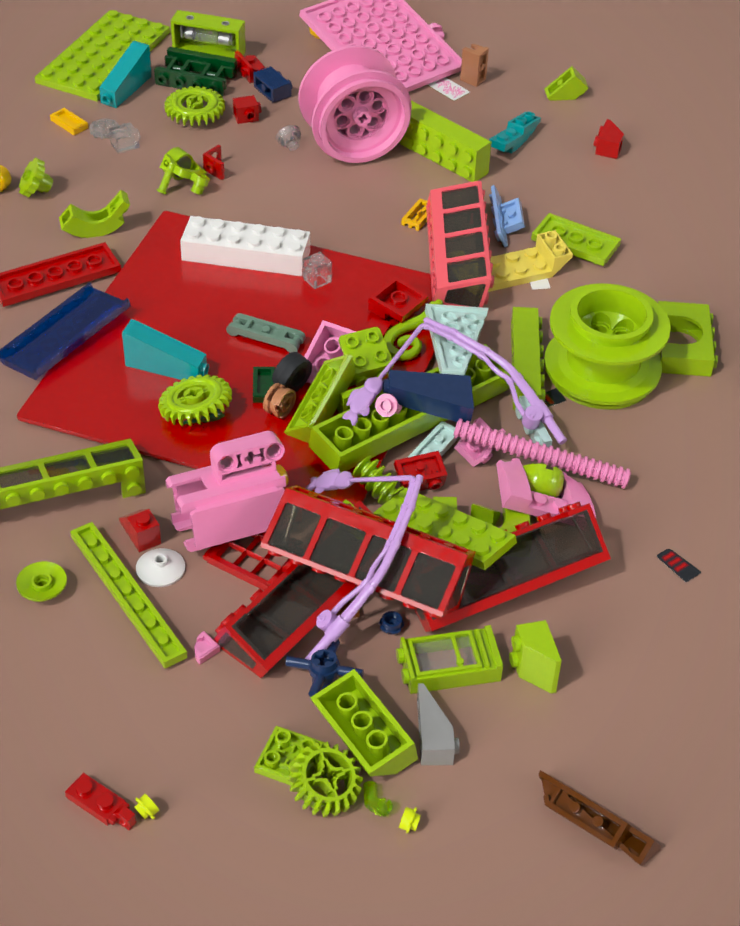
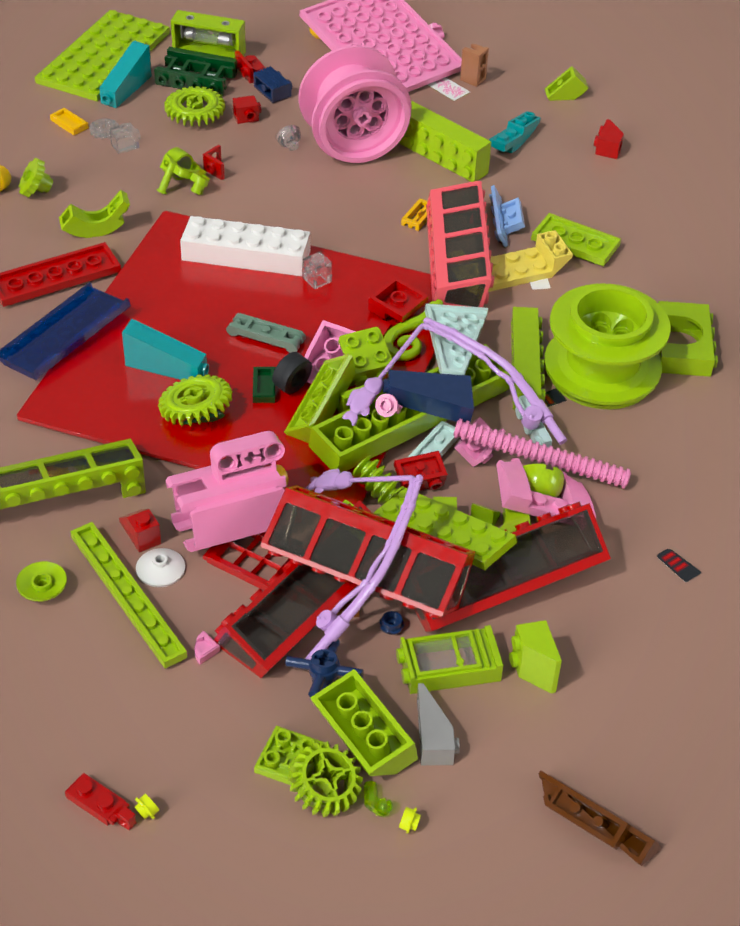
nougat wheel [263,383,296,419] -> none

